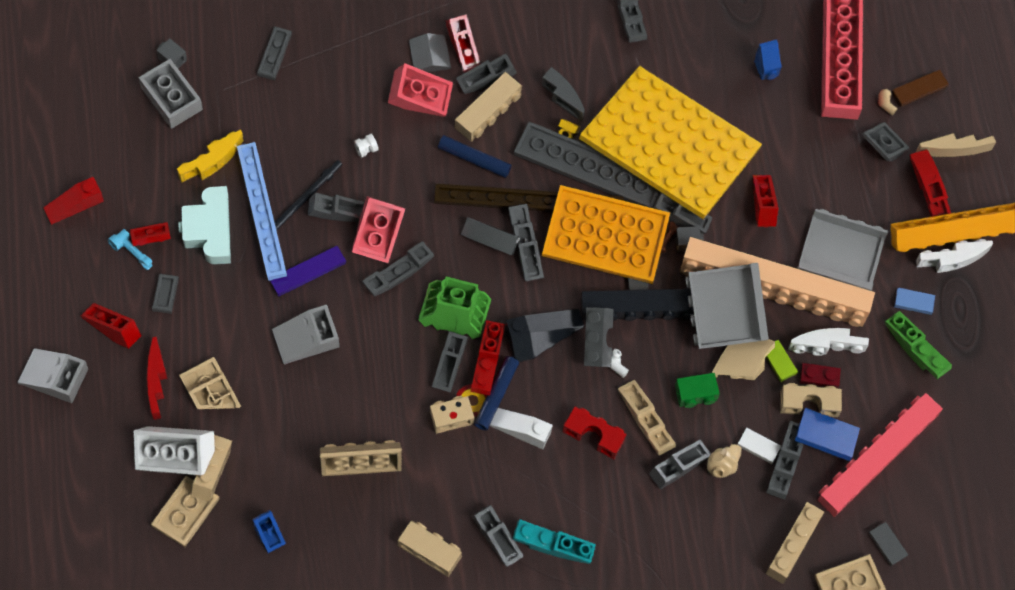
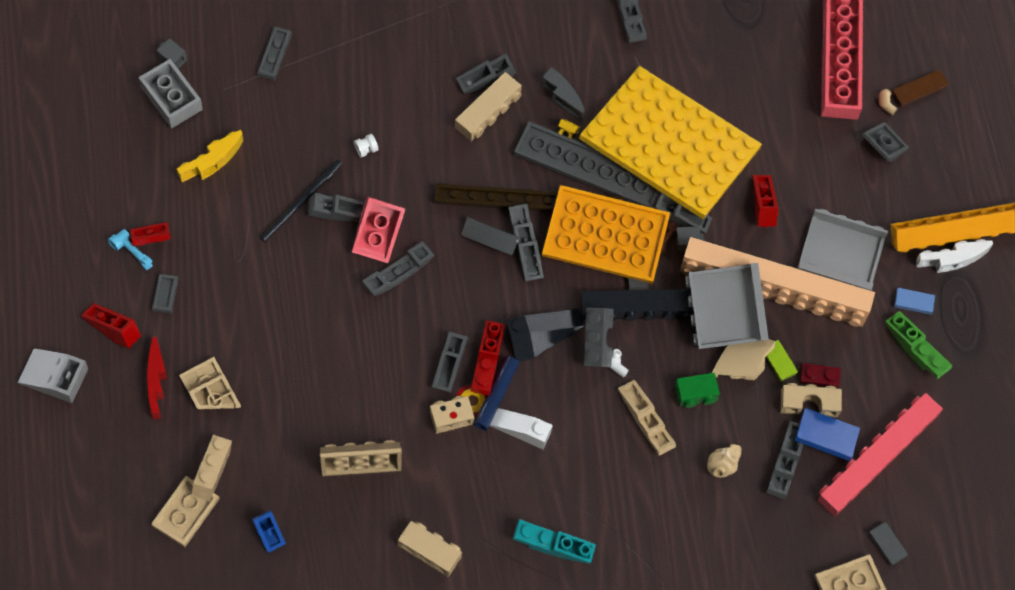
red slope [43,177,104,225] -> none
white slope [134,426,215,475] -> none
light aqua brick [179,186,231,264] -> none
light blue plate [237,142,287,281] -> none
dark purple tile [269,246,346,297] -> none
light grey slope [272,305,339,364] -> none
coral slope [388,63,453,117] -> none
dark grey slope [409,33,451,72] -> none
bright green slope [419,276,491,339] -> none
dark blue piece [438,135,512,178] -> none
slope [445,15,480,73] -> none
dark grey slope [472,505,524,567] -> none
red arch [562,407,627,460] -> none
dark grey slope [649,440,711,490] -> none
white tile [738,428,781,464] -> none
blue slope [754,40,781,80] -> none
tan brick [766,502,824,584] -> none
white slope [788,328,869,356] -> none
red slope [909,149,951,217] -> none
tan slope [916,133,996,157] -> none

